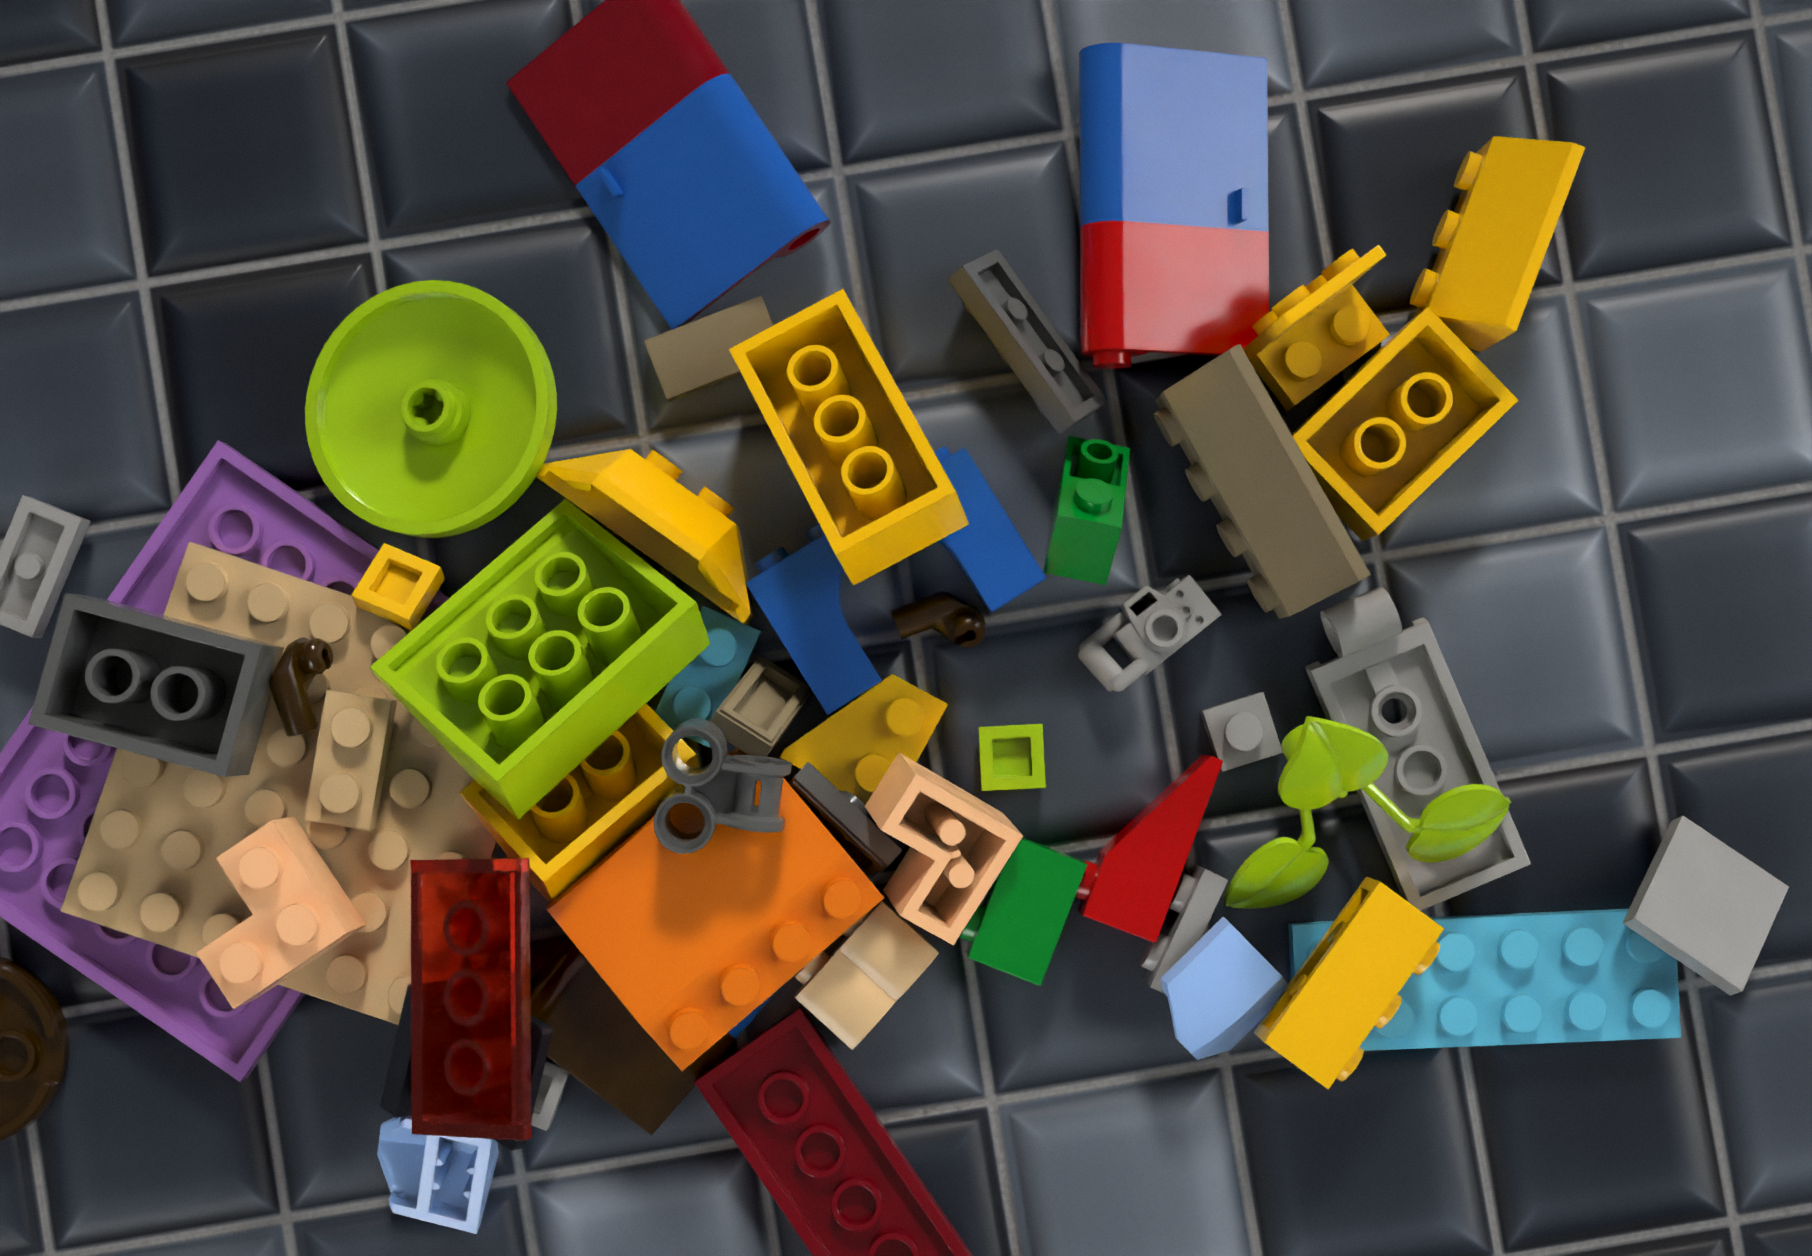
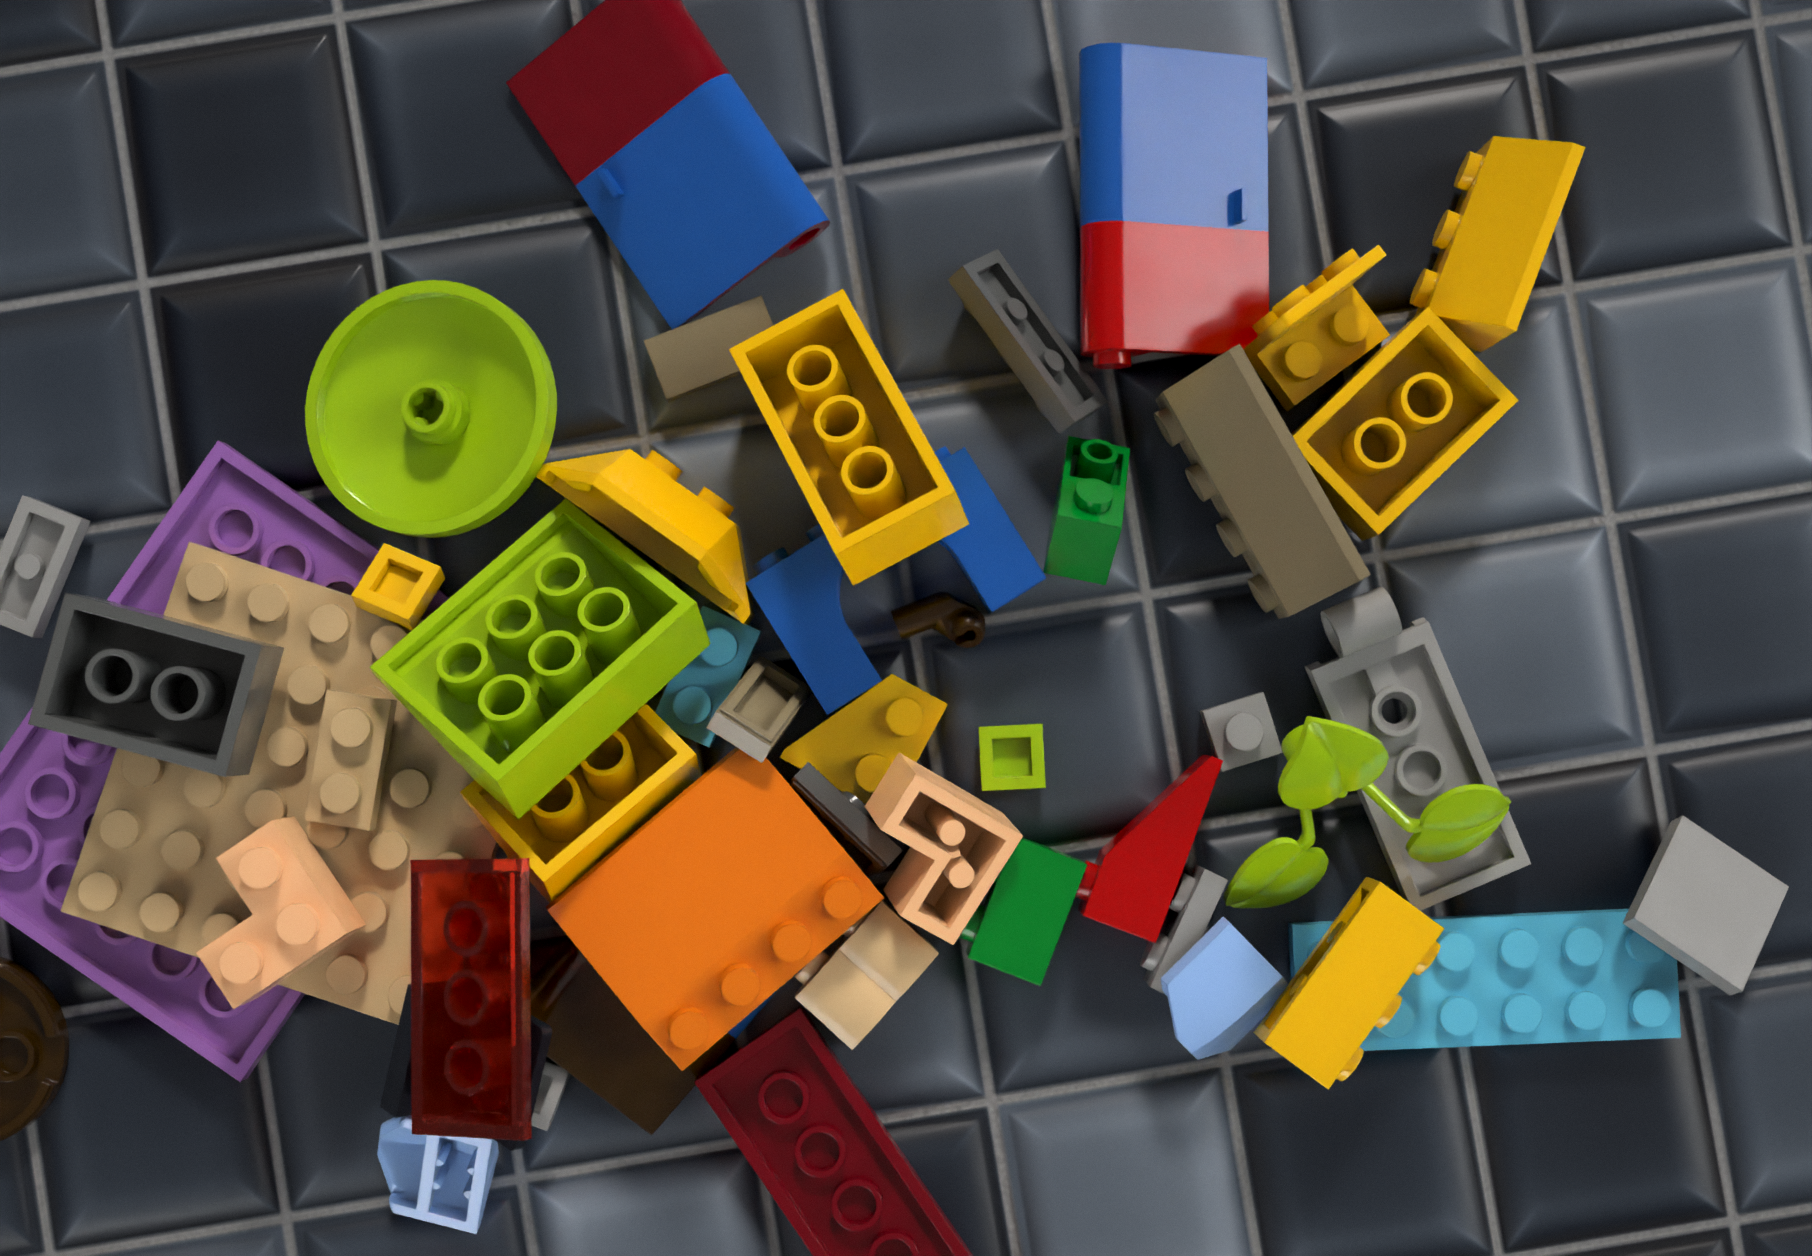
dark brown arm [269,637,333,736] -> none
dark grey piece [654,718,792,854] -> none
light grey piece [1078,575,1222,692] -> none

